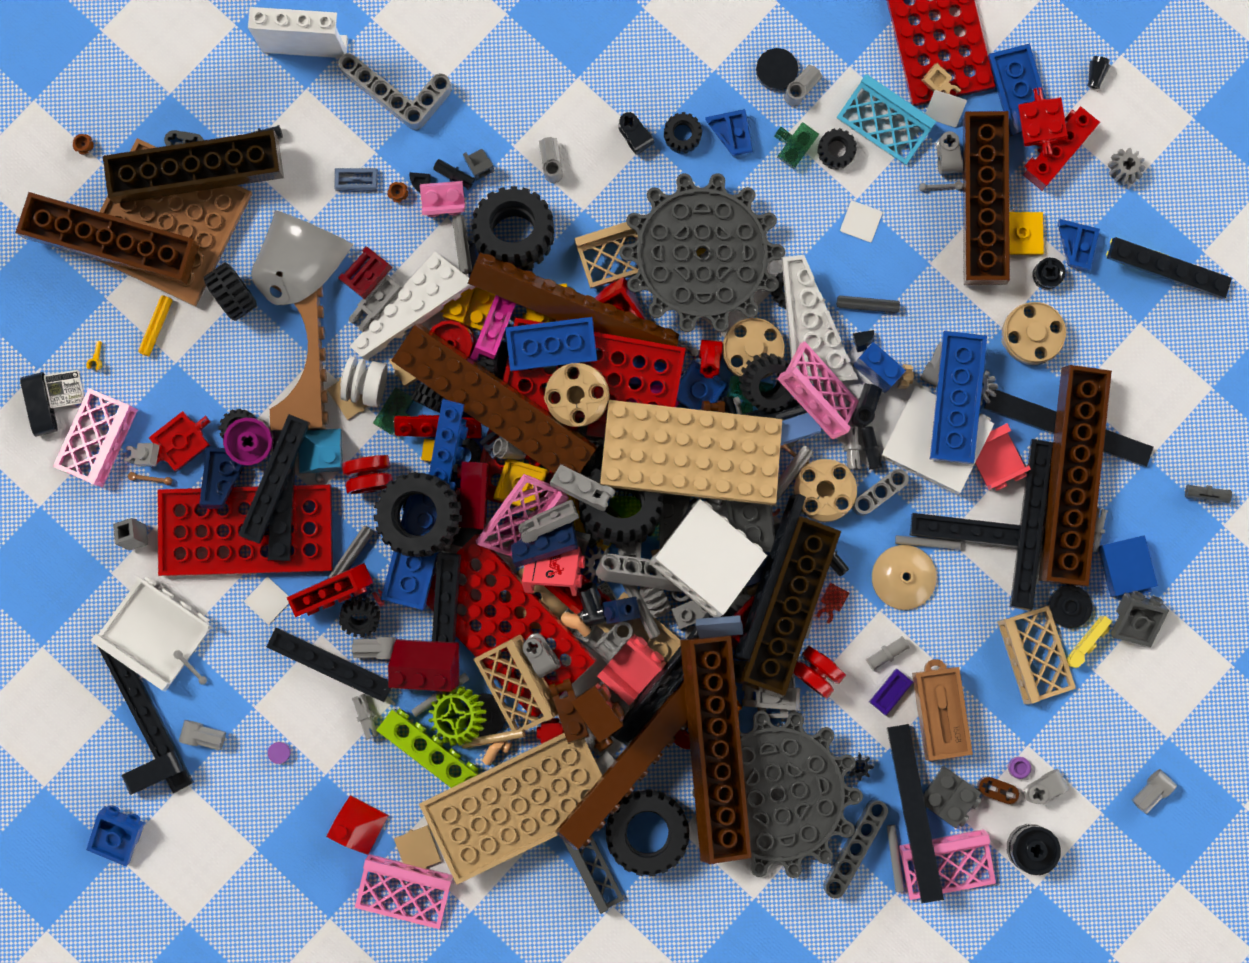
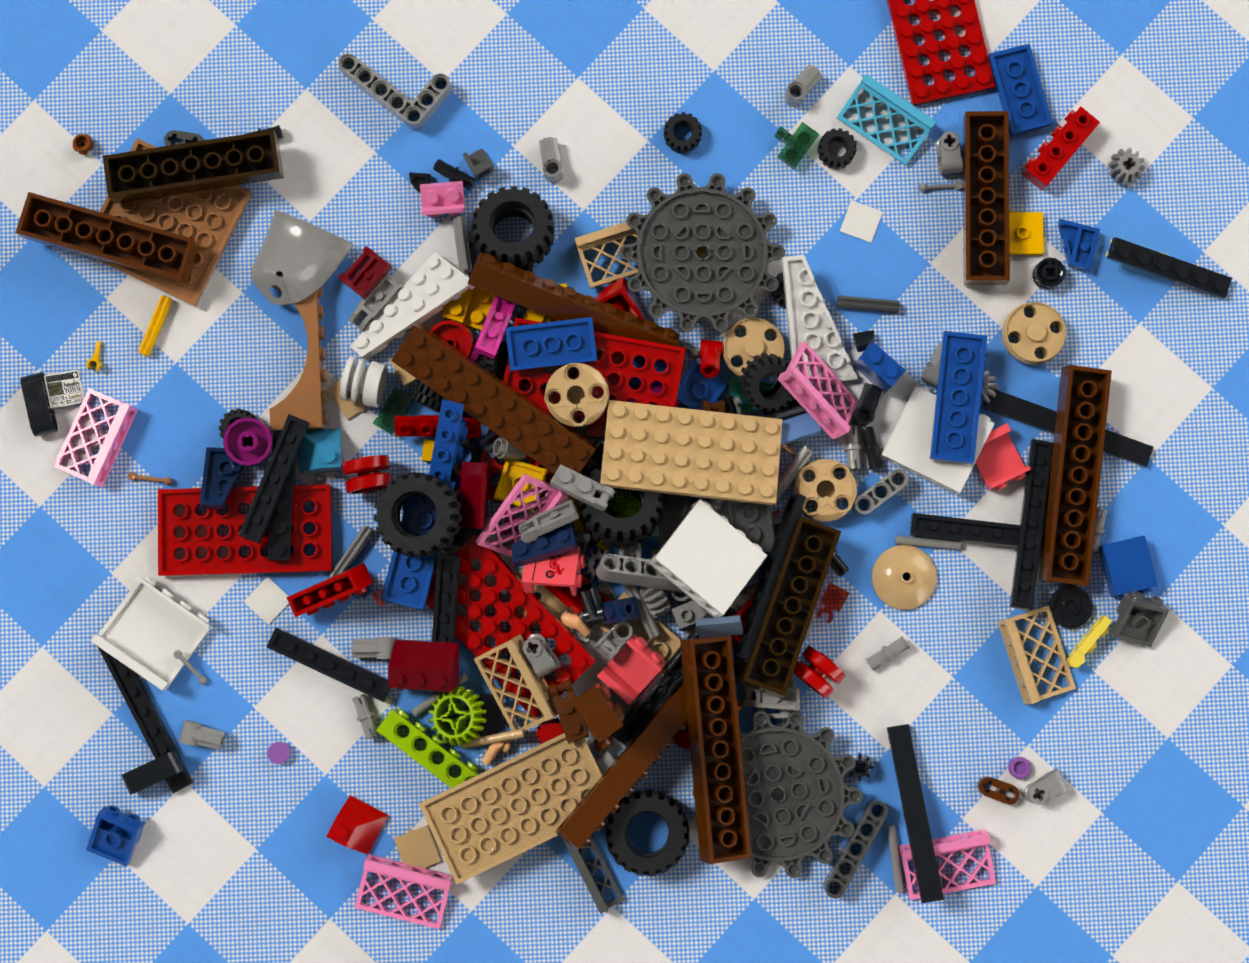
dark grey brick [113,518,148,551] -> none
light grey plate [124,443,160,466] -> none
red plate [148,411,211,472] -> none
black tyre [204,262,257,321] -> none
white panel [248,7,348,58] -> none
sand blue tile [334,168,378,191] -> none
black tyre [339,596,380,638] -> none
dark orange plate [387,182,408,203] -> none
black piece [618,112,655,155] -> none
blue wing [705,109,753,156] -> none
black tile [756,48,798,90] -> none
dark purple tile [869,668,914,716] -> none
tan plate [897,364,914,389] -> none
medium nougat piece [912,659,973,761] -> none
tan plate [921,63,961,94] -> none
dark grey plate [923,766,982,828] -> none
white sticker [925,90,967,127] -> none
black wheel [1006,824,1061,875] -> none
red plate [1018,88,1068,158] -> none
black cone [1087,56,1111,89] -> none
light grey piece [1132,769,1177,814] -> none
dark grey pin [1185,484,1232,504] -> none

